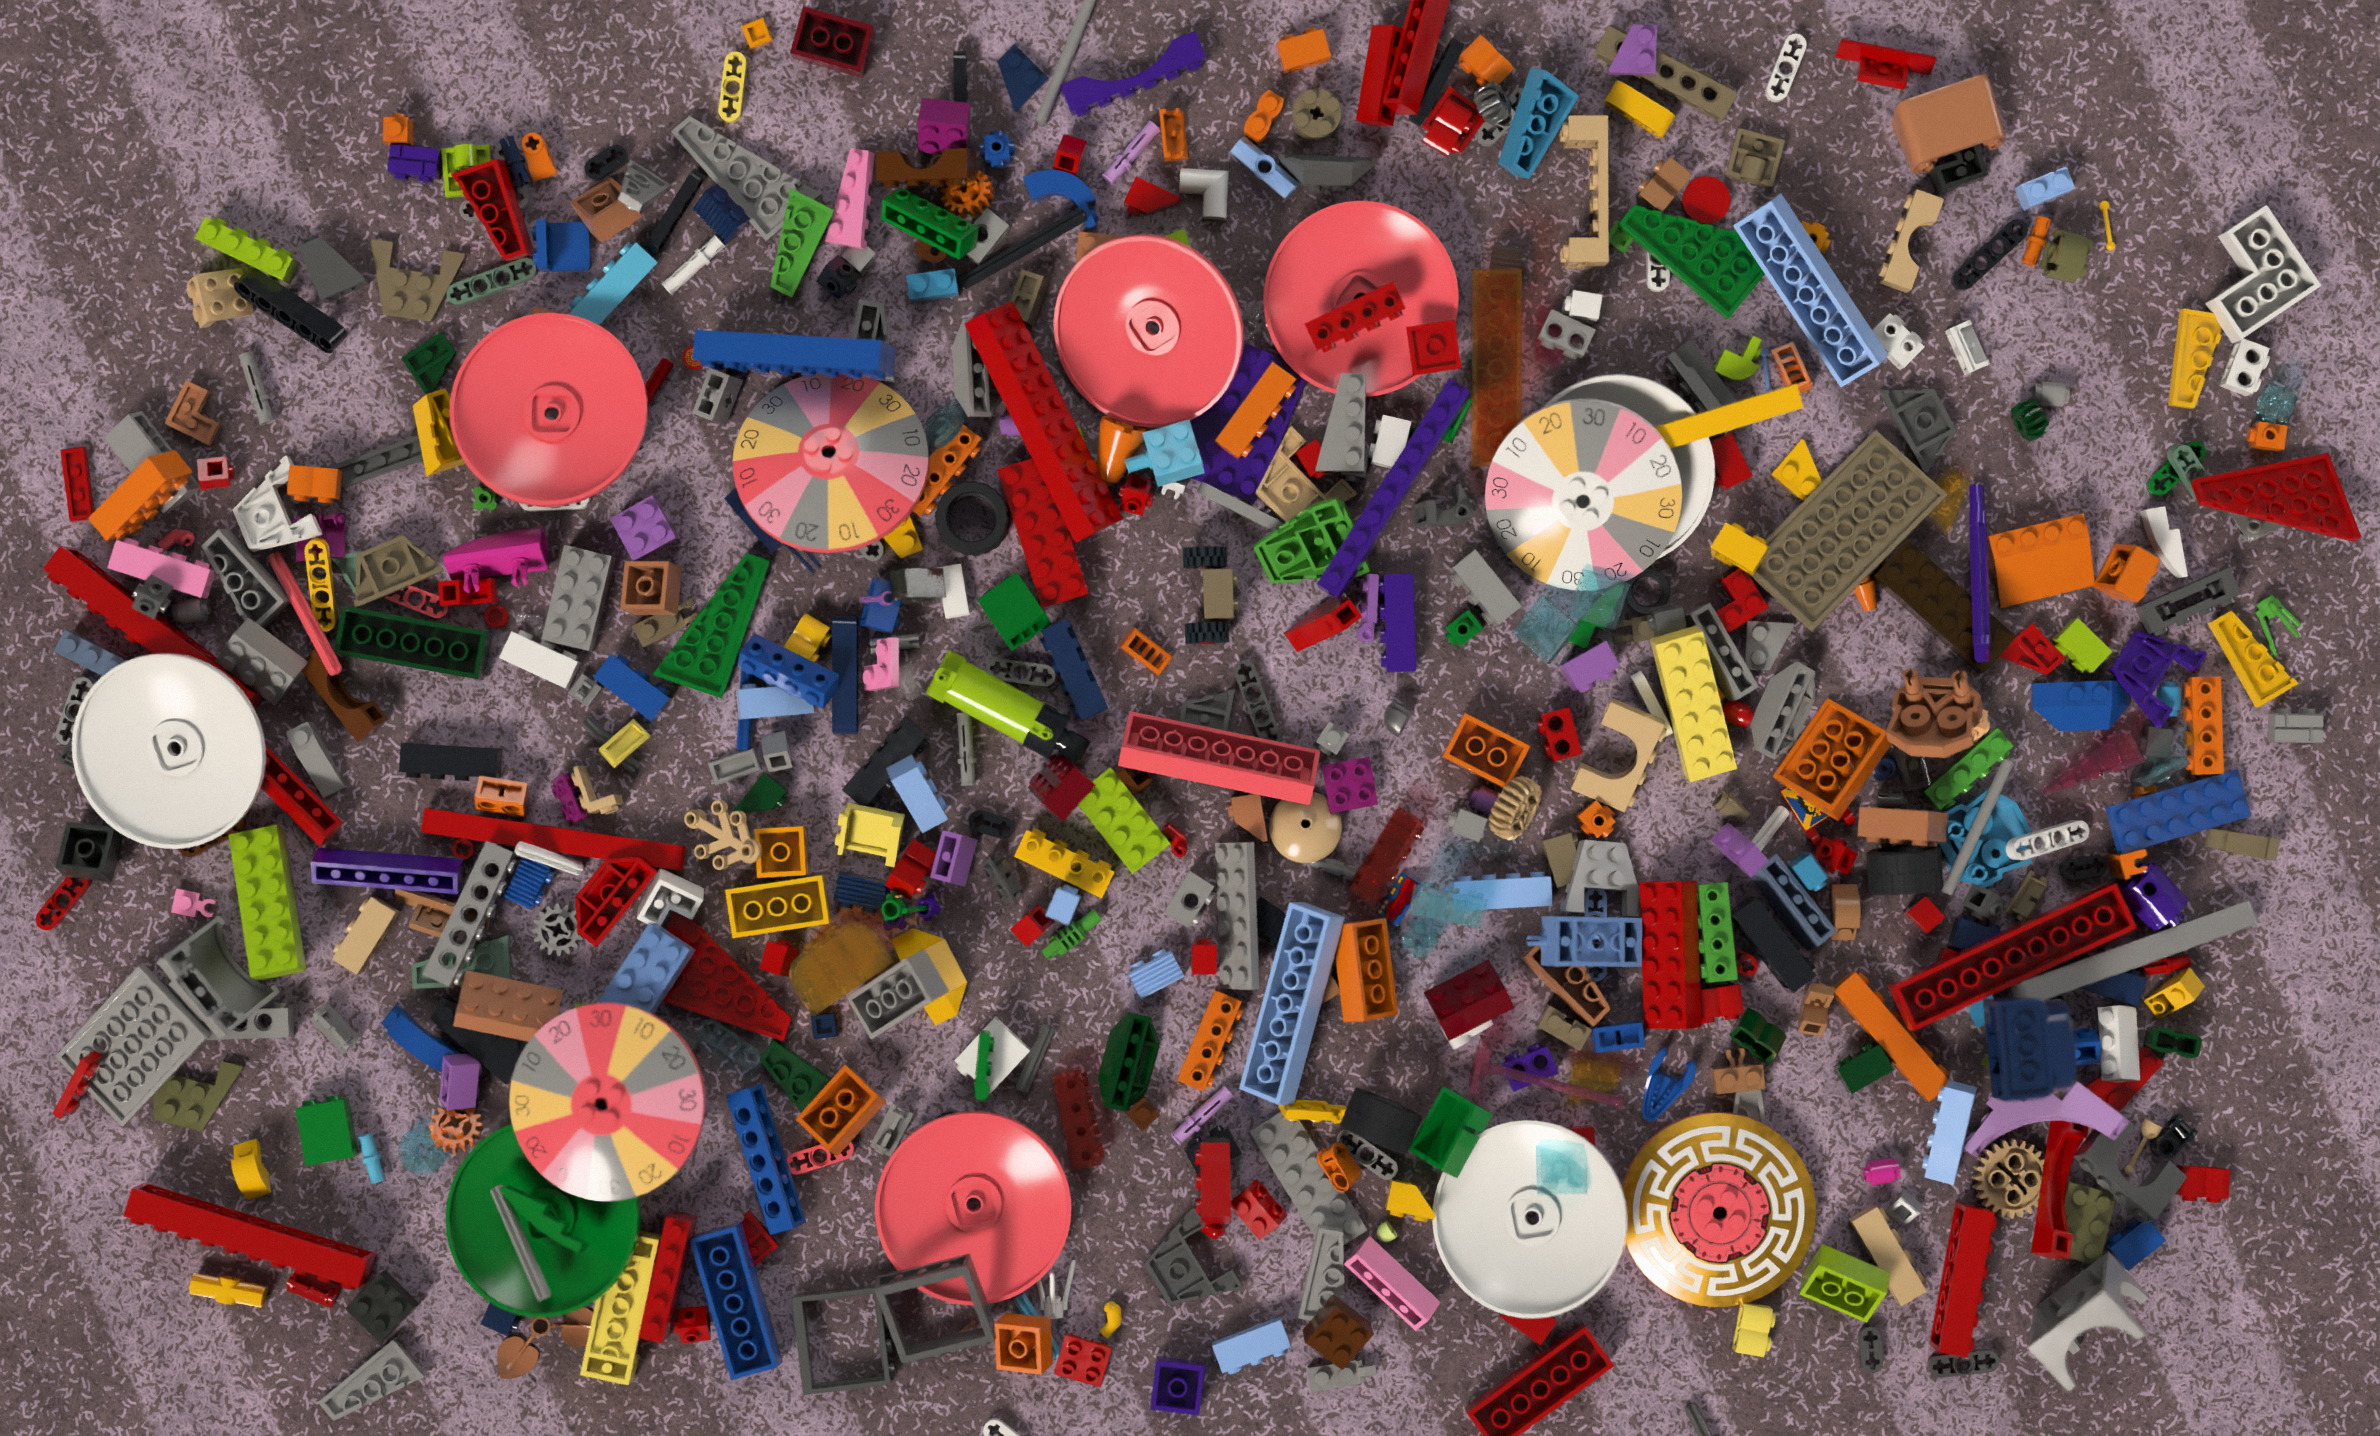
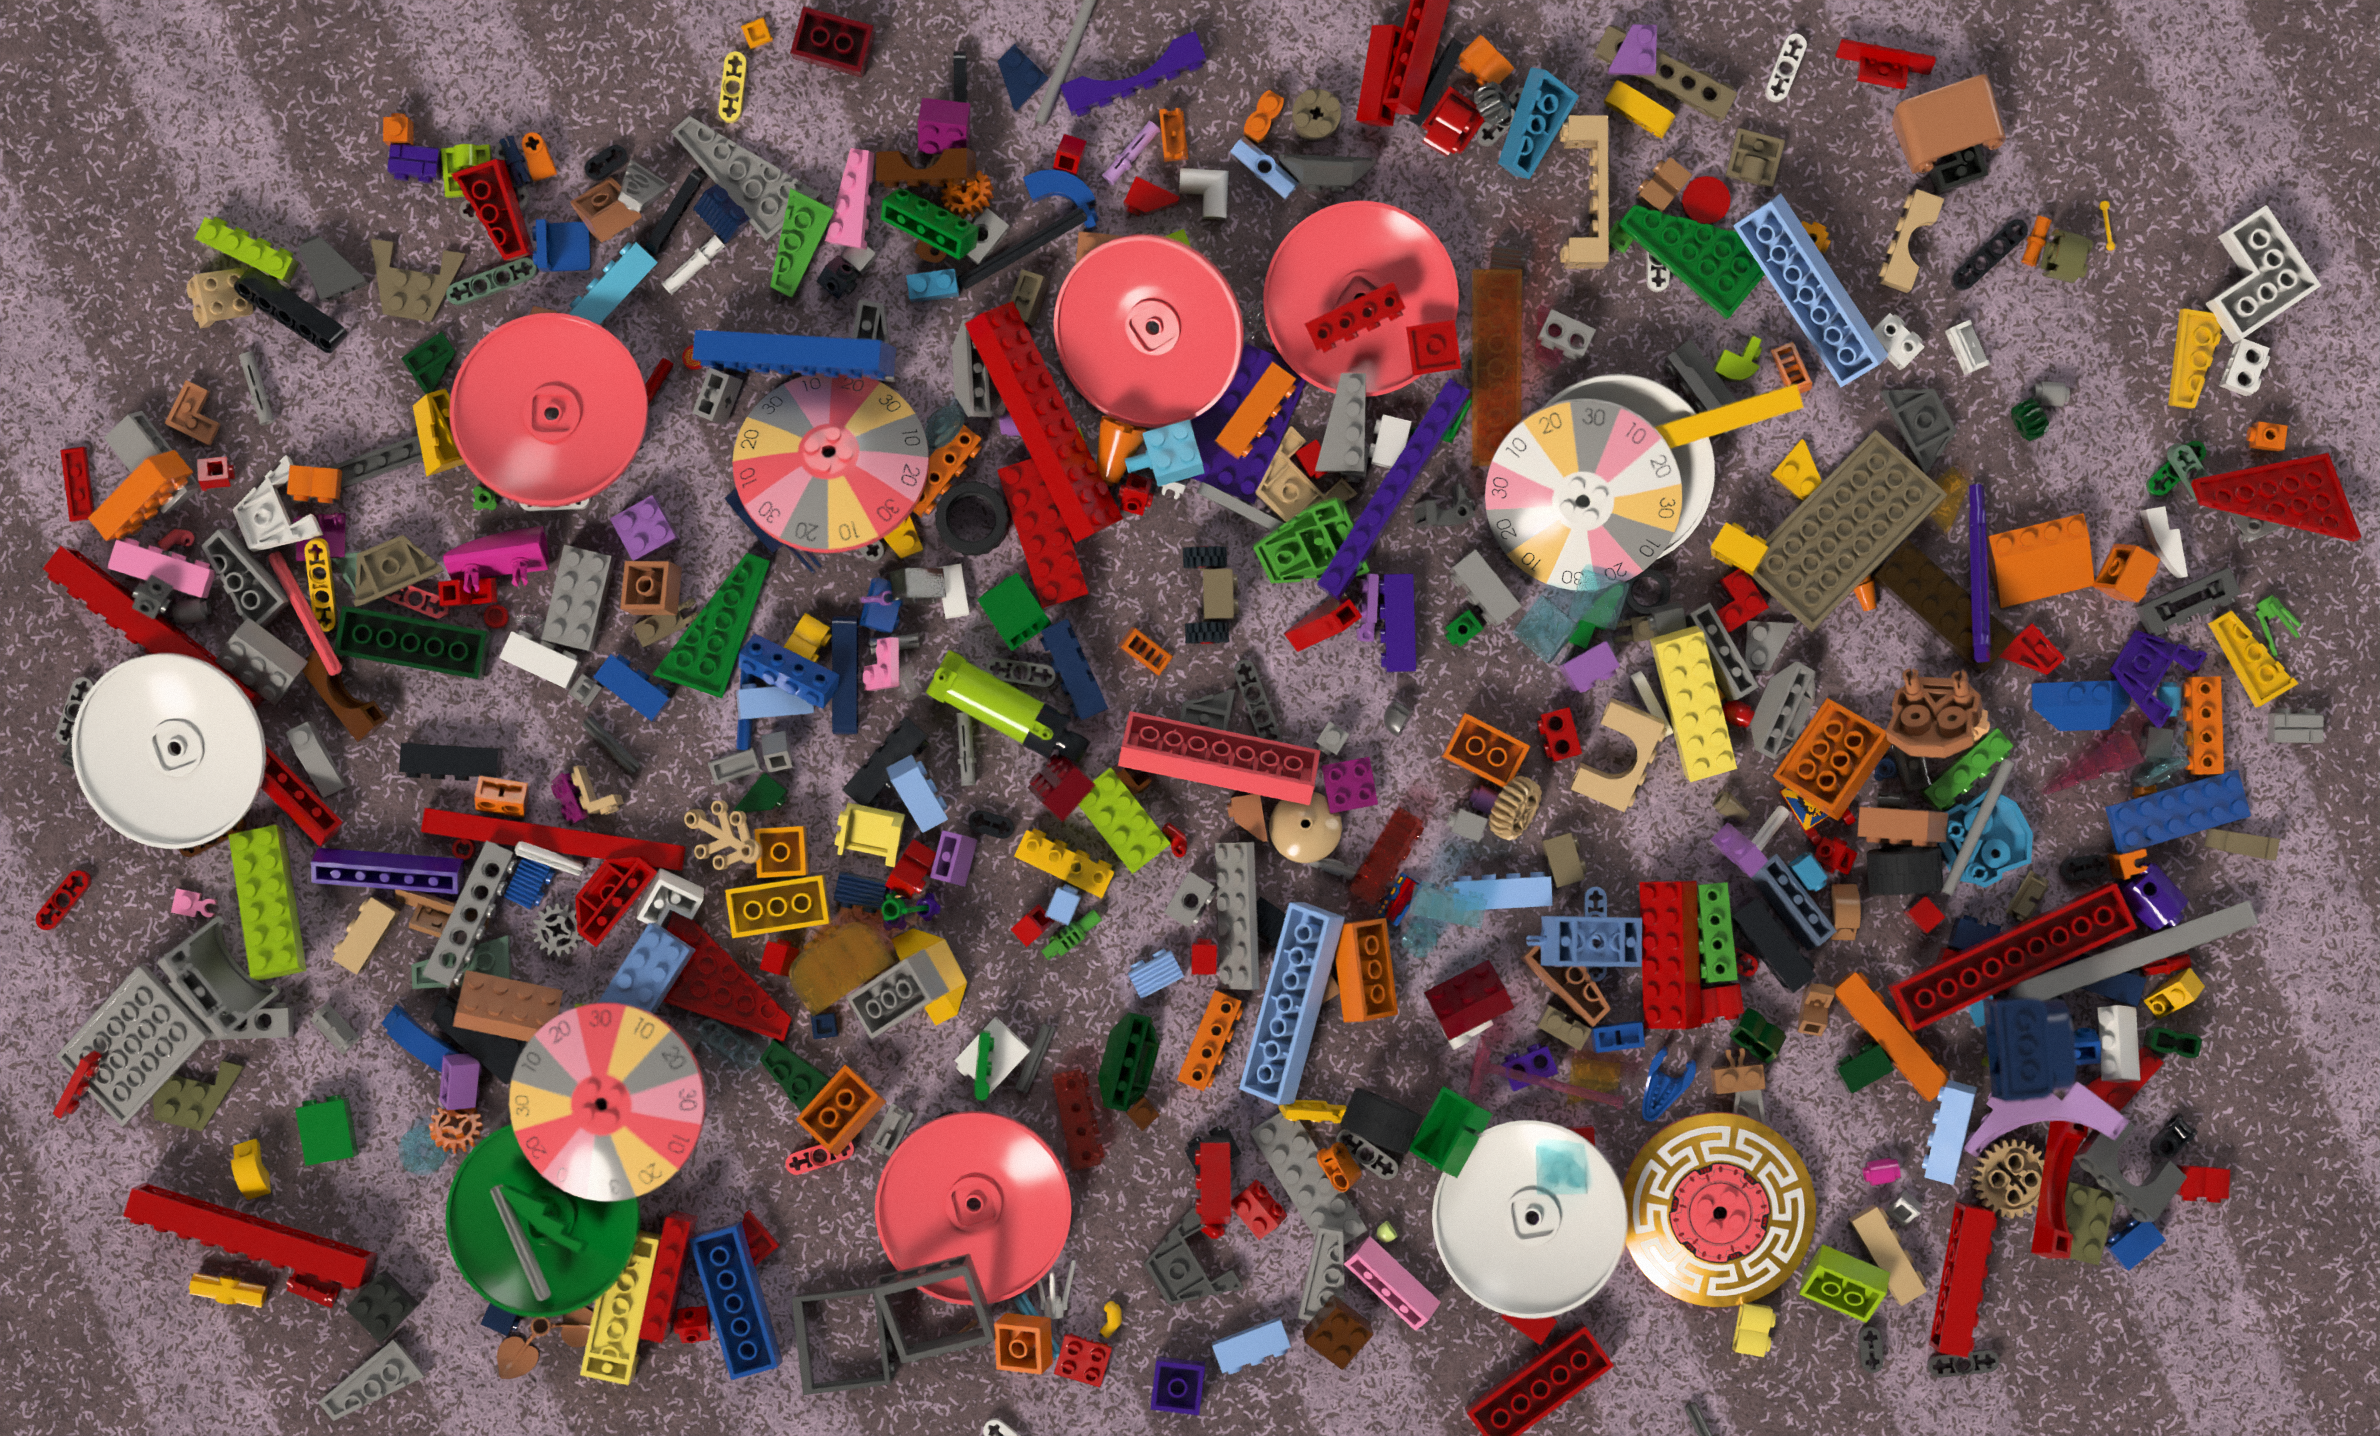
sand blue brick [54,630,130,676] -> none
pearl dark grey brick [55,822,123,882] -> none
medium azure pin [357,1133,386,1184] -> none
light yellow tile [598,718,651,768] -> none
blue brick [726,1083,806,1235] -> none
blue brick [980,131,1015,167] -> none
dark grey hinge [981,852,1023,904] -> none
lavender pin [1170,1085,1234,1146] -> none
orange brick [1276,27,1331,74] -> none
light grey hinge [1308,1359,1377,1392] -> none
yellow slope [1385,1179,1435,1222] -> none
light grey wing [1560,840,1640,918] -> none
white brick [1561,290,1602,325] -> none
orange brick [1576,800,1616,838] -> none
red brick [1711,433,1753,491] -> none
medium blue hinge [1759,348,1772,393] -> none
dark grey brick [1962,884,2006,922] -> none
white beam [2006,820,2089,860] -> none
light blue brick [2015,166,2075,211] -> none
light grey piece [2027,1252,2149,1392] -> none
lime brick [2051,618,2113,674] -> none
tan hinge [2124,1118,2163,1175] -> none
clear light blue brick [2254,384,2298,424] -> none

